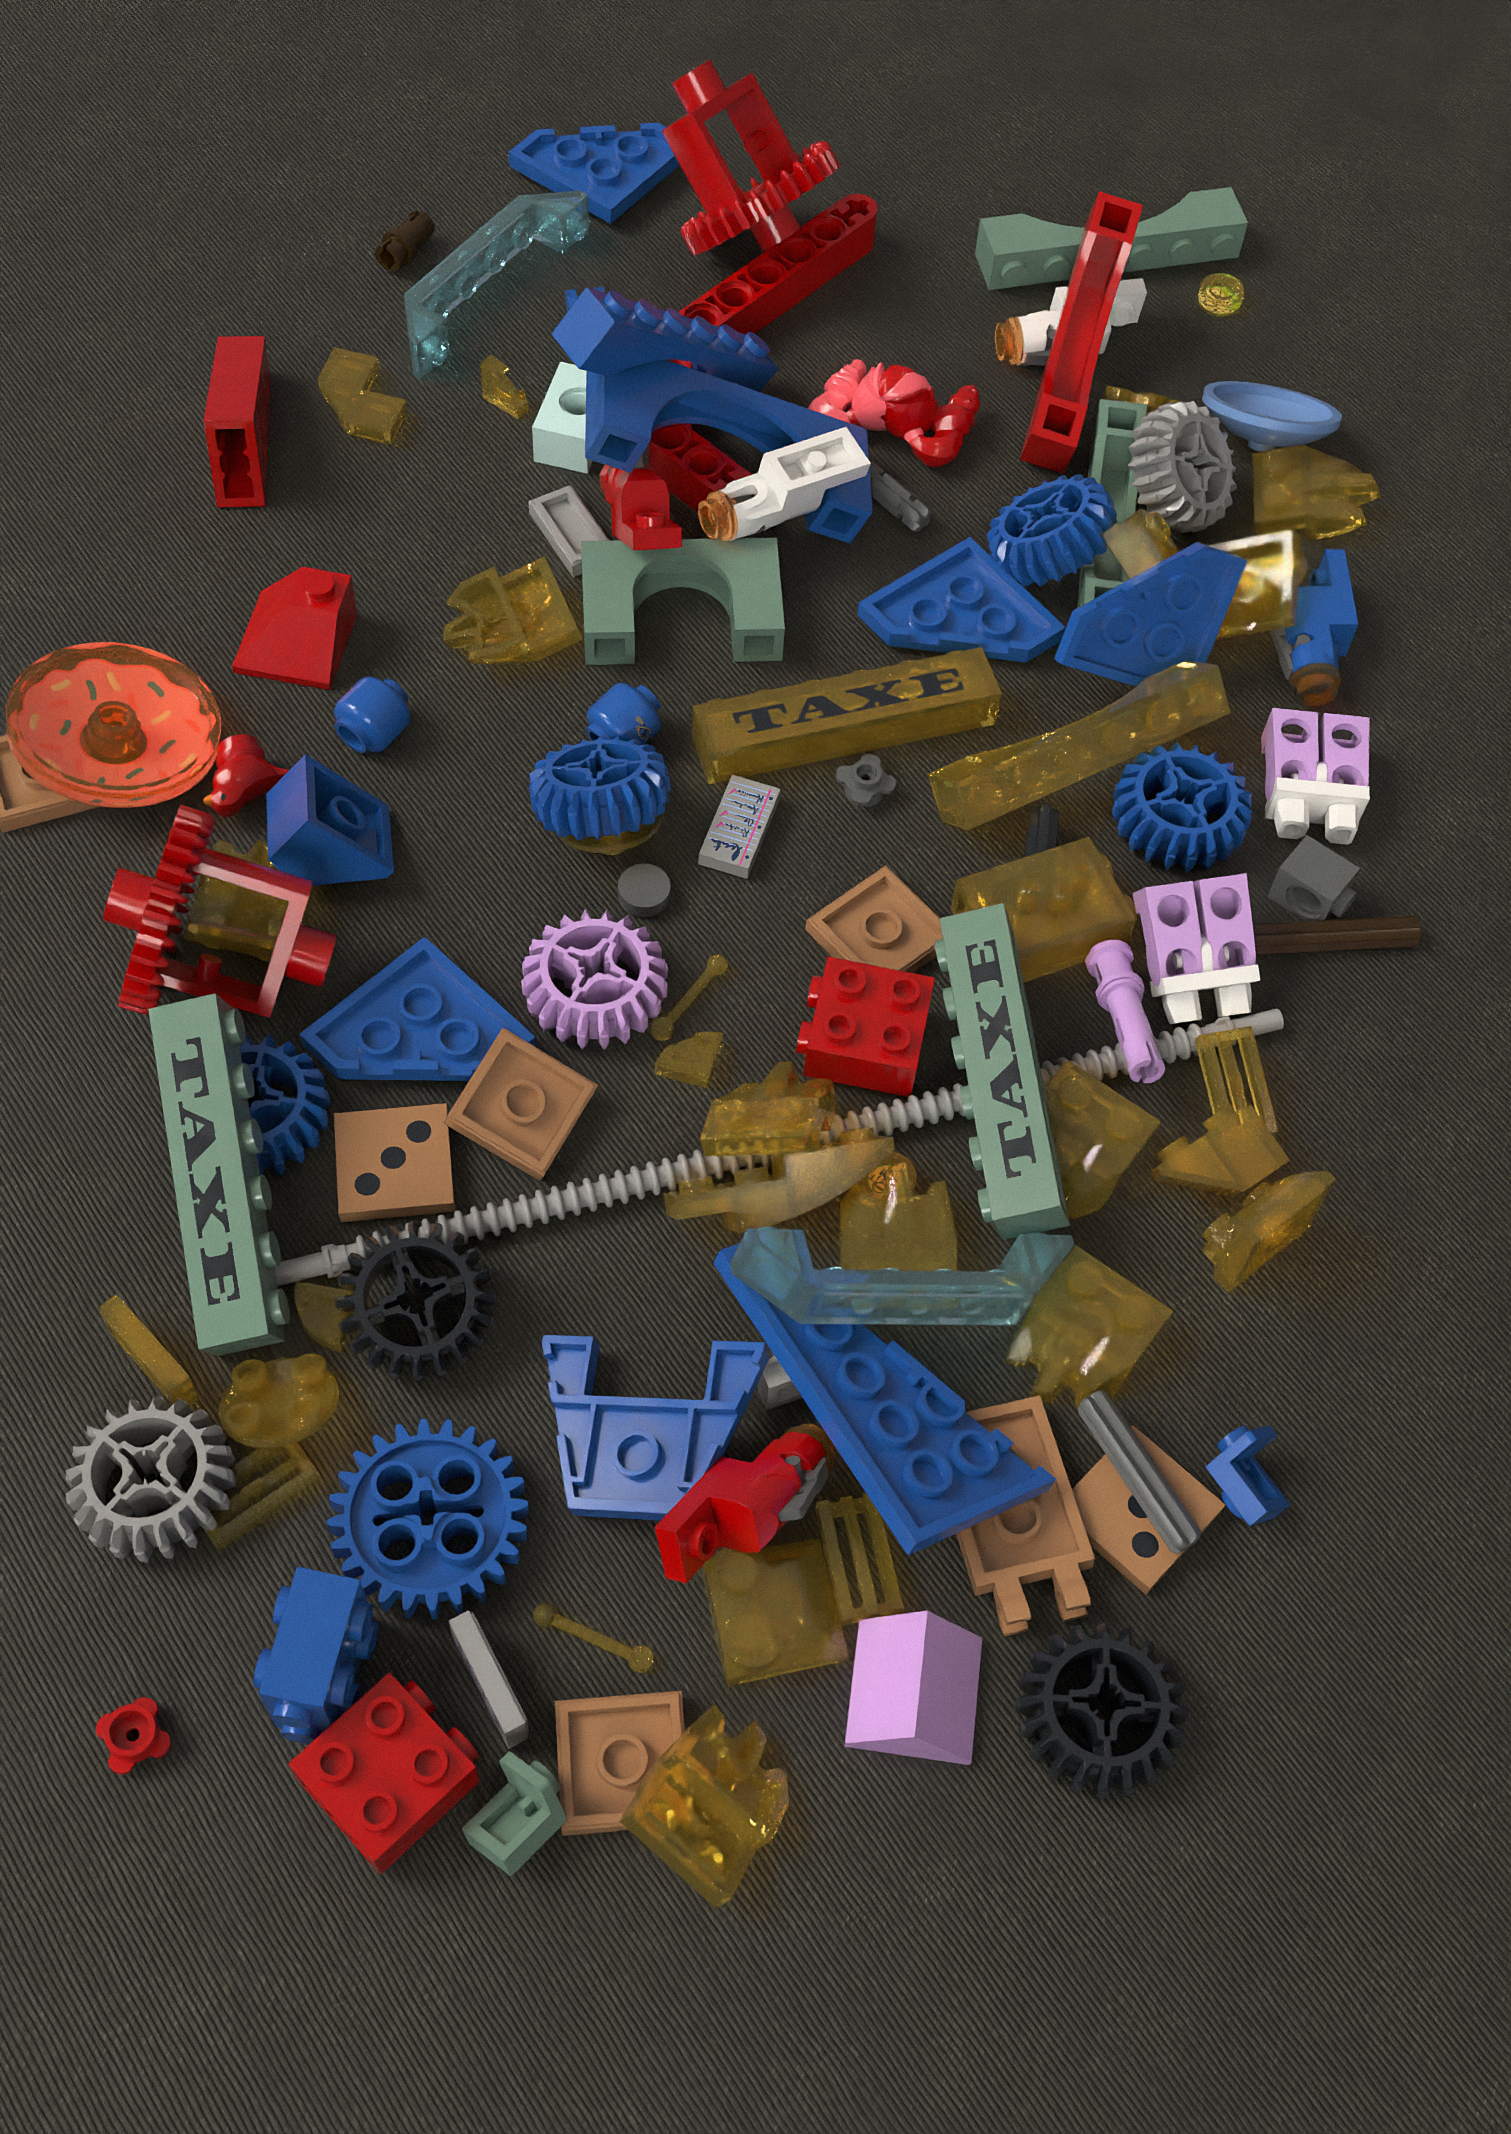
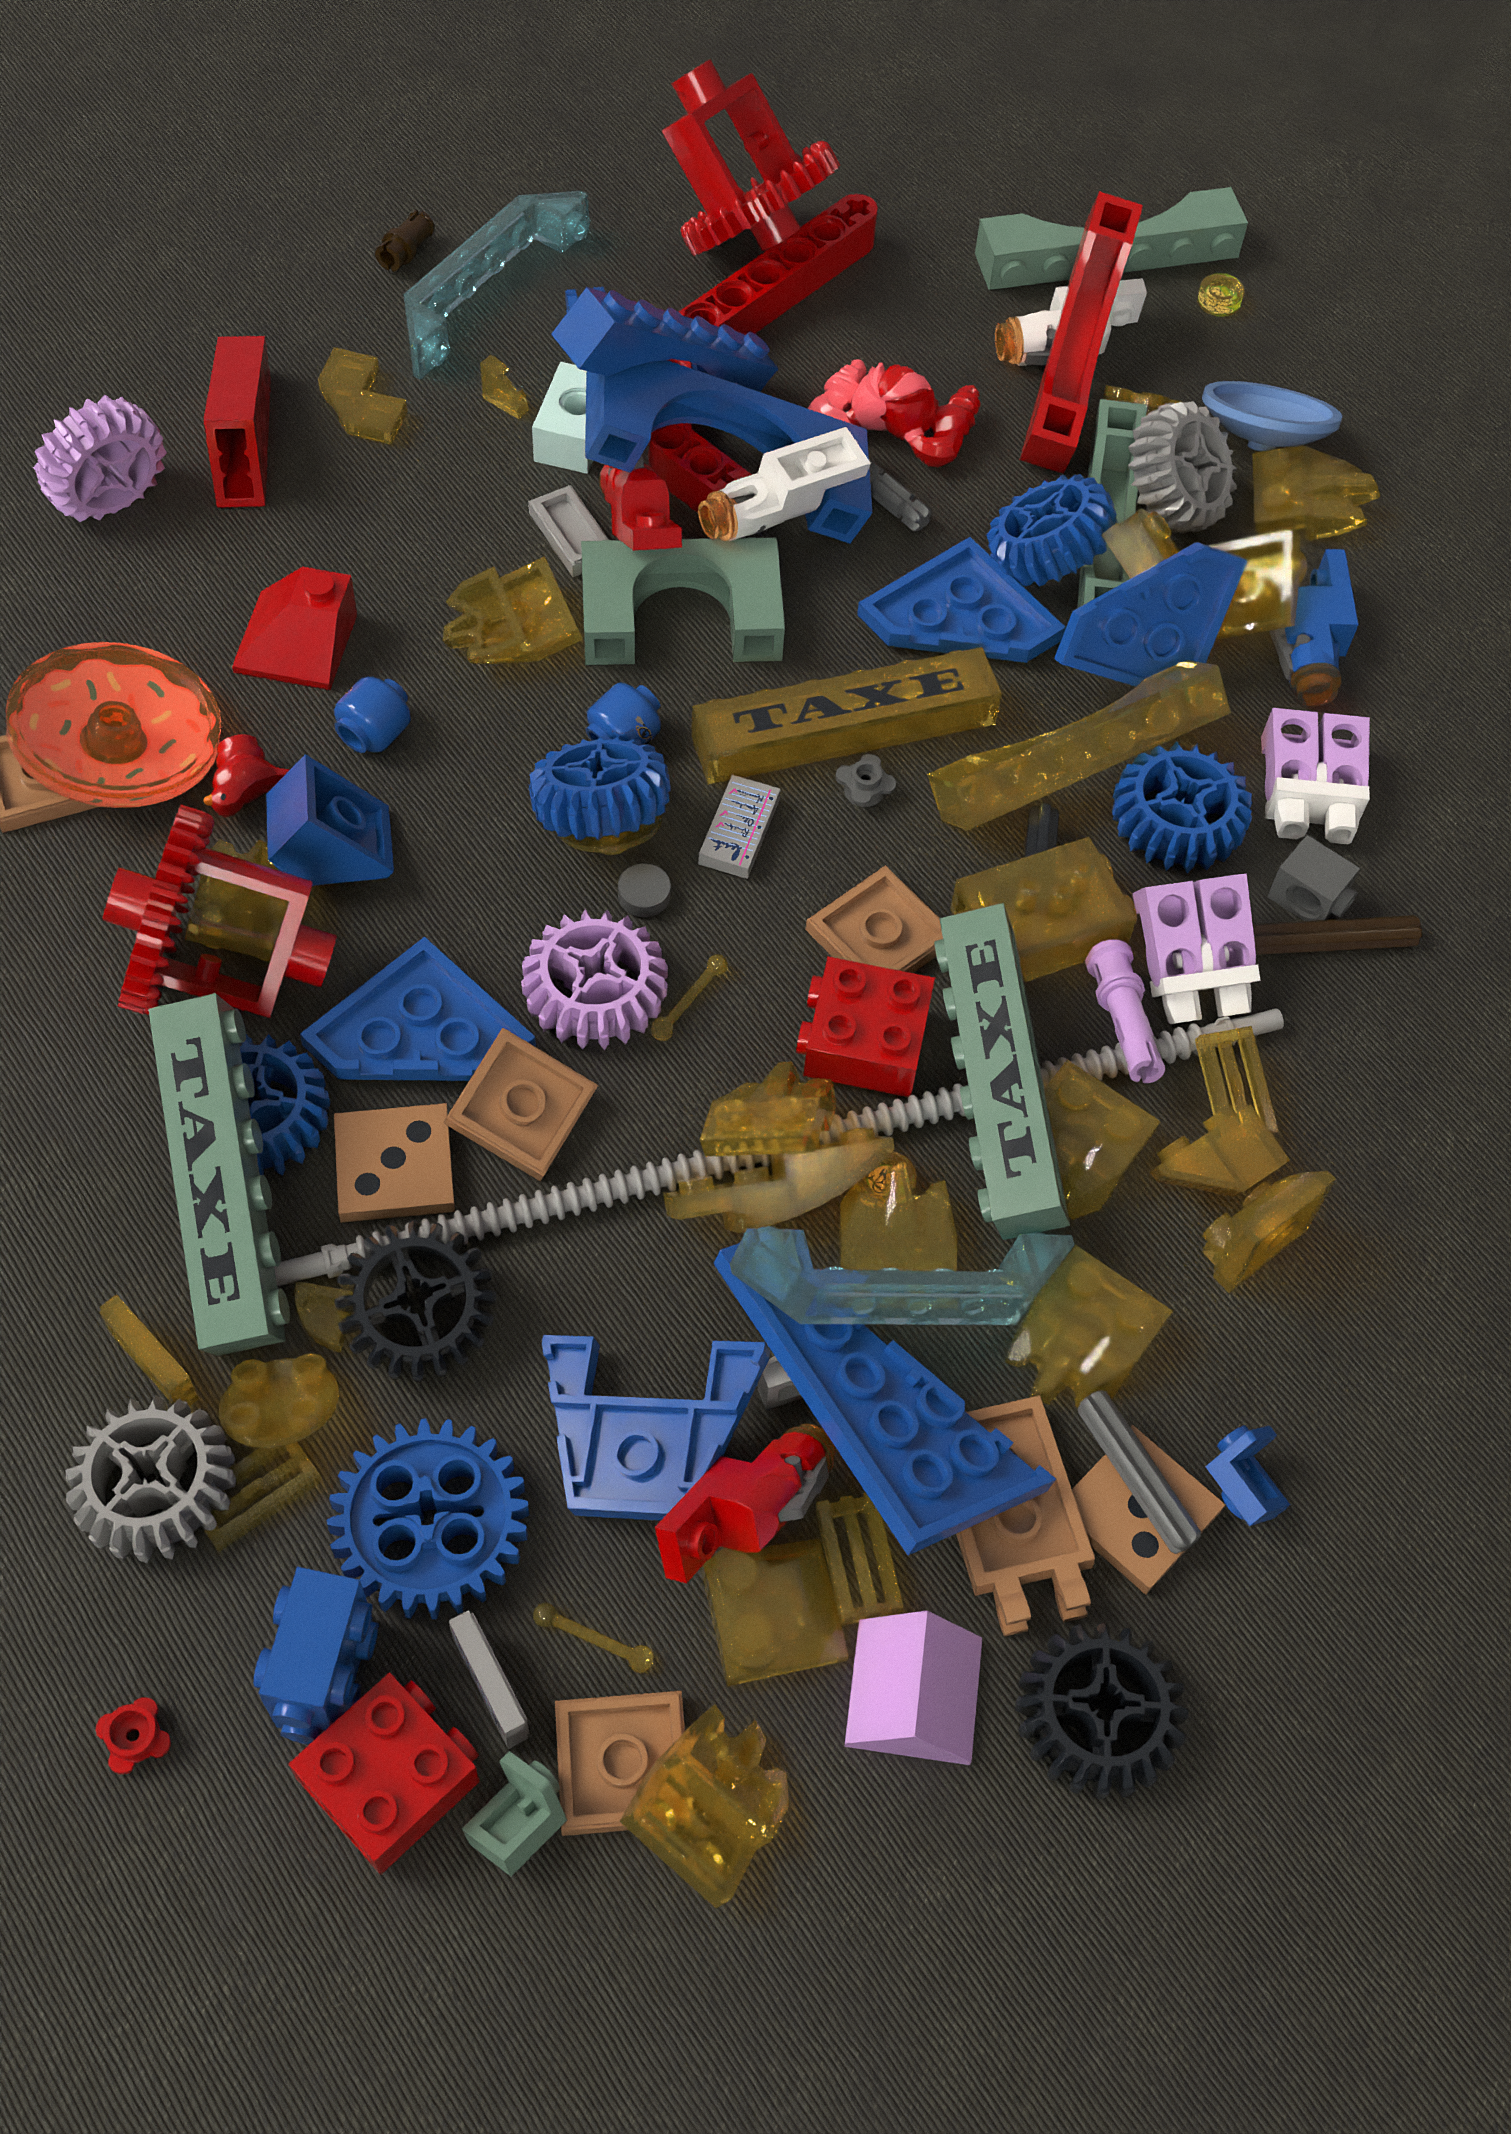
blue plate [509,123,680,224] -> none
clear yellow tile [655,1032,723,1088] -> none
none -> lavender gear [33,395,167,522]

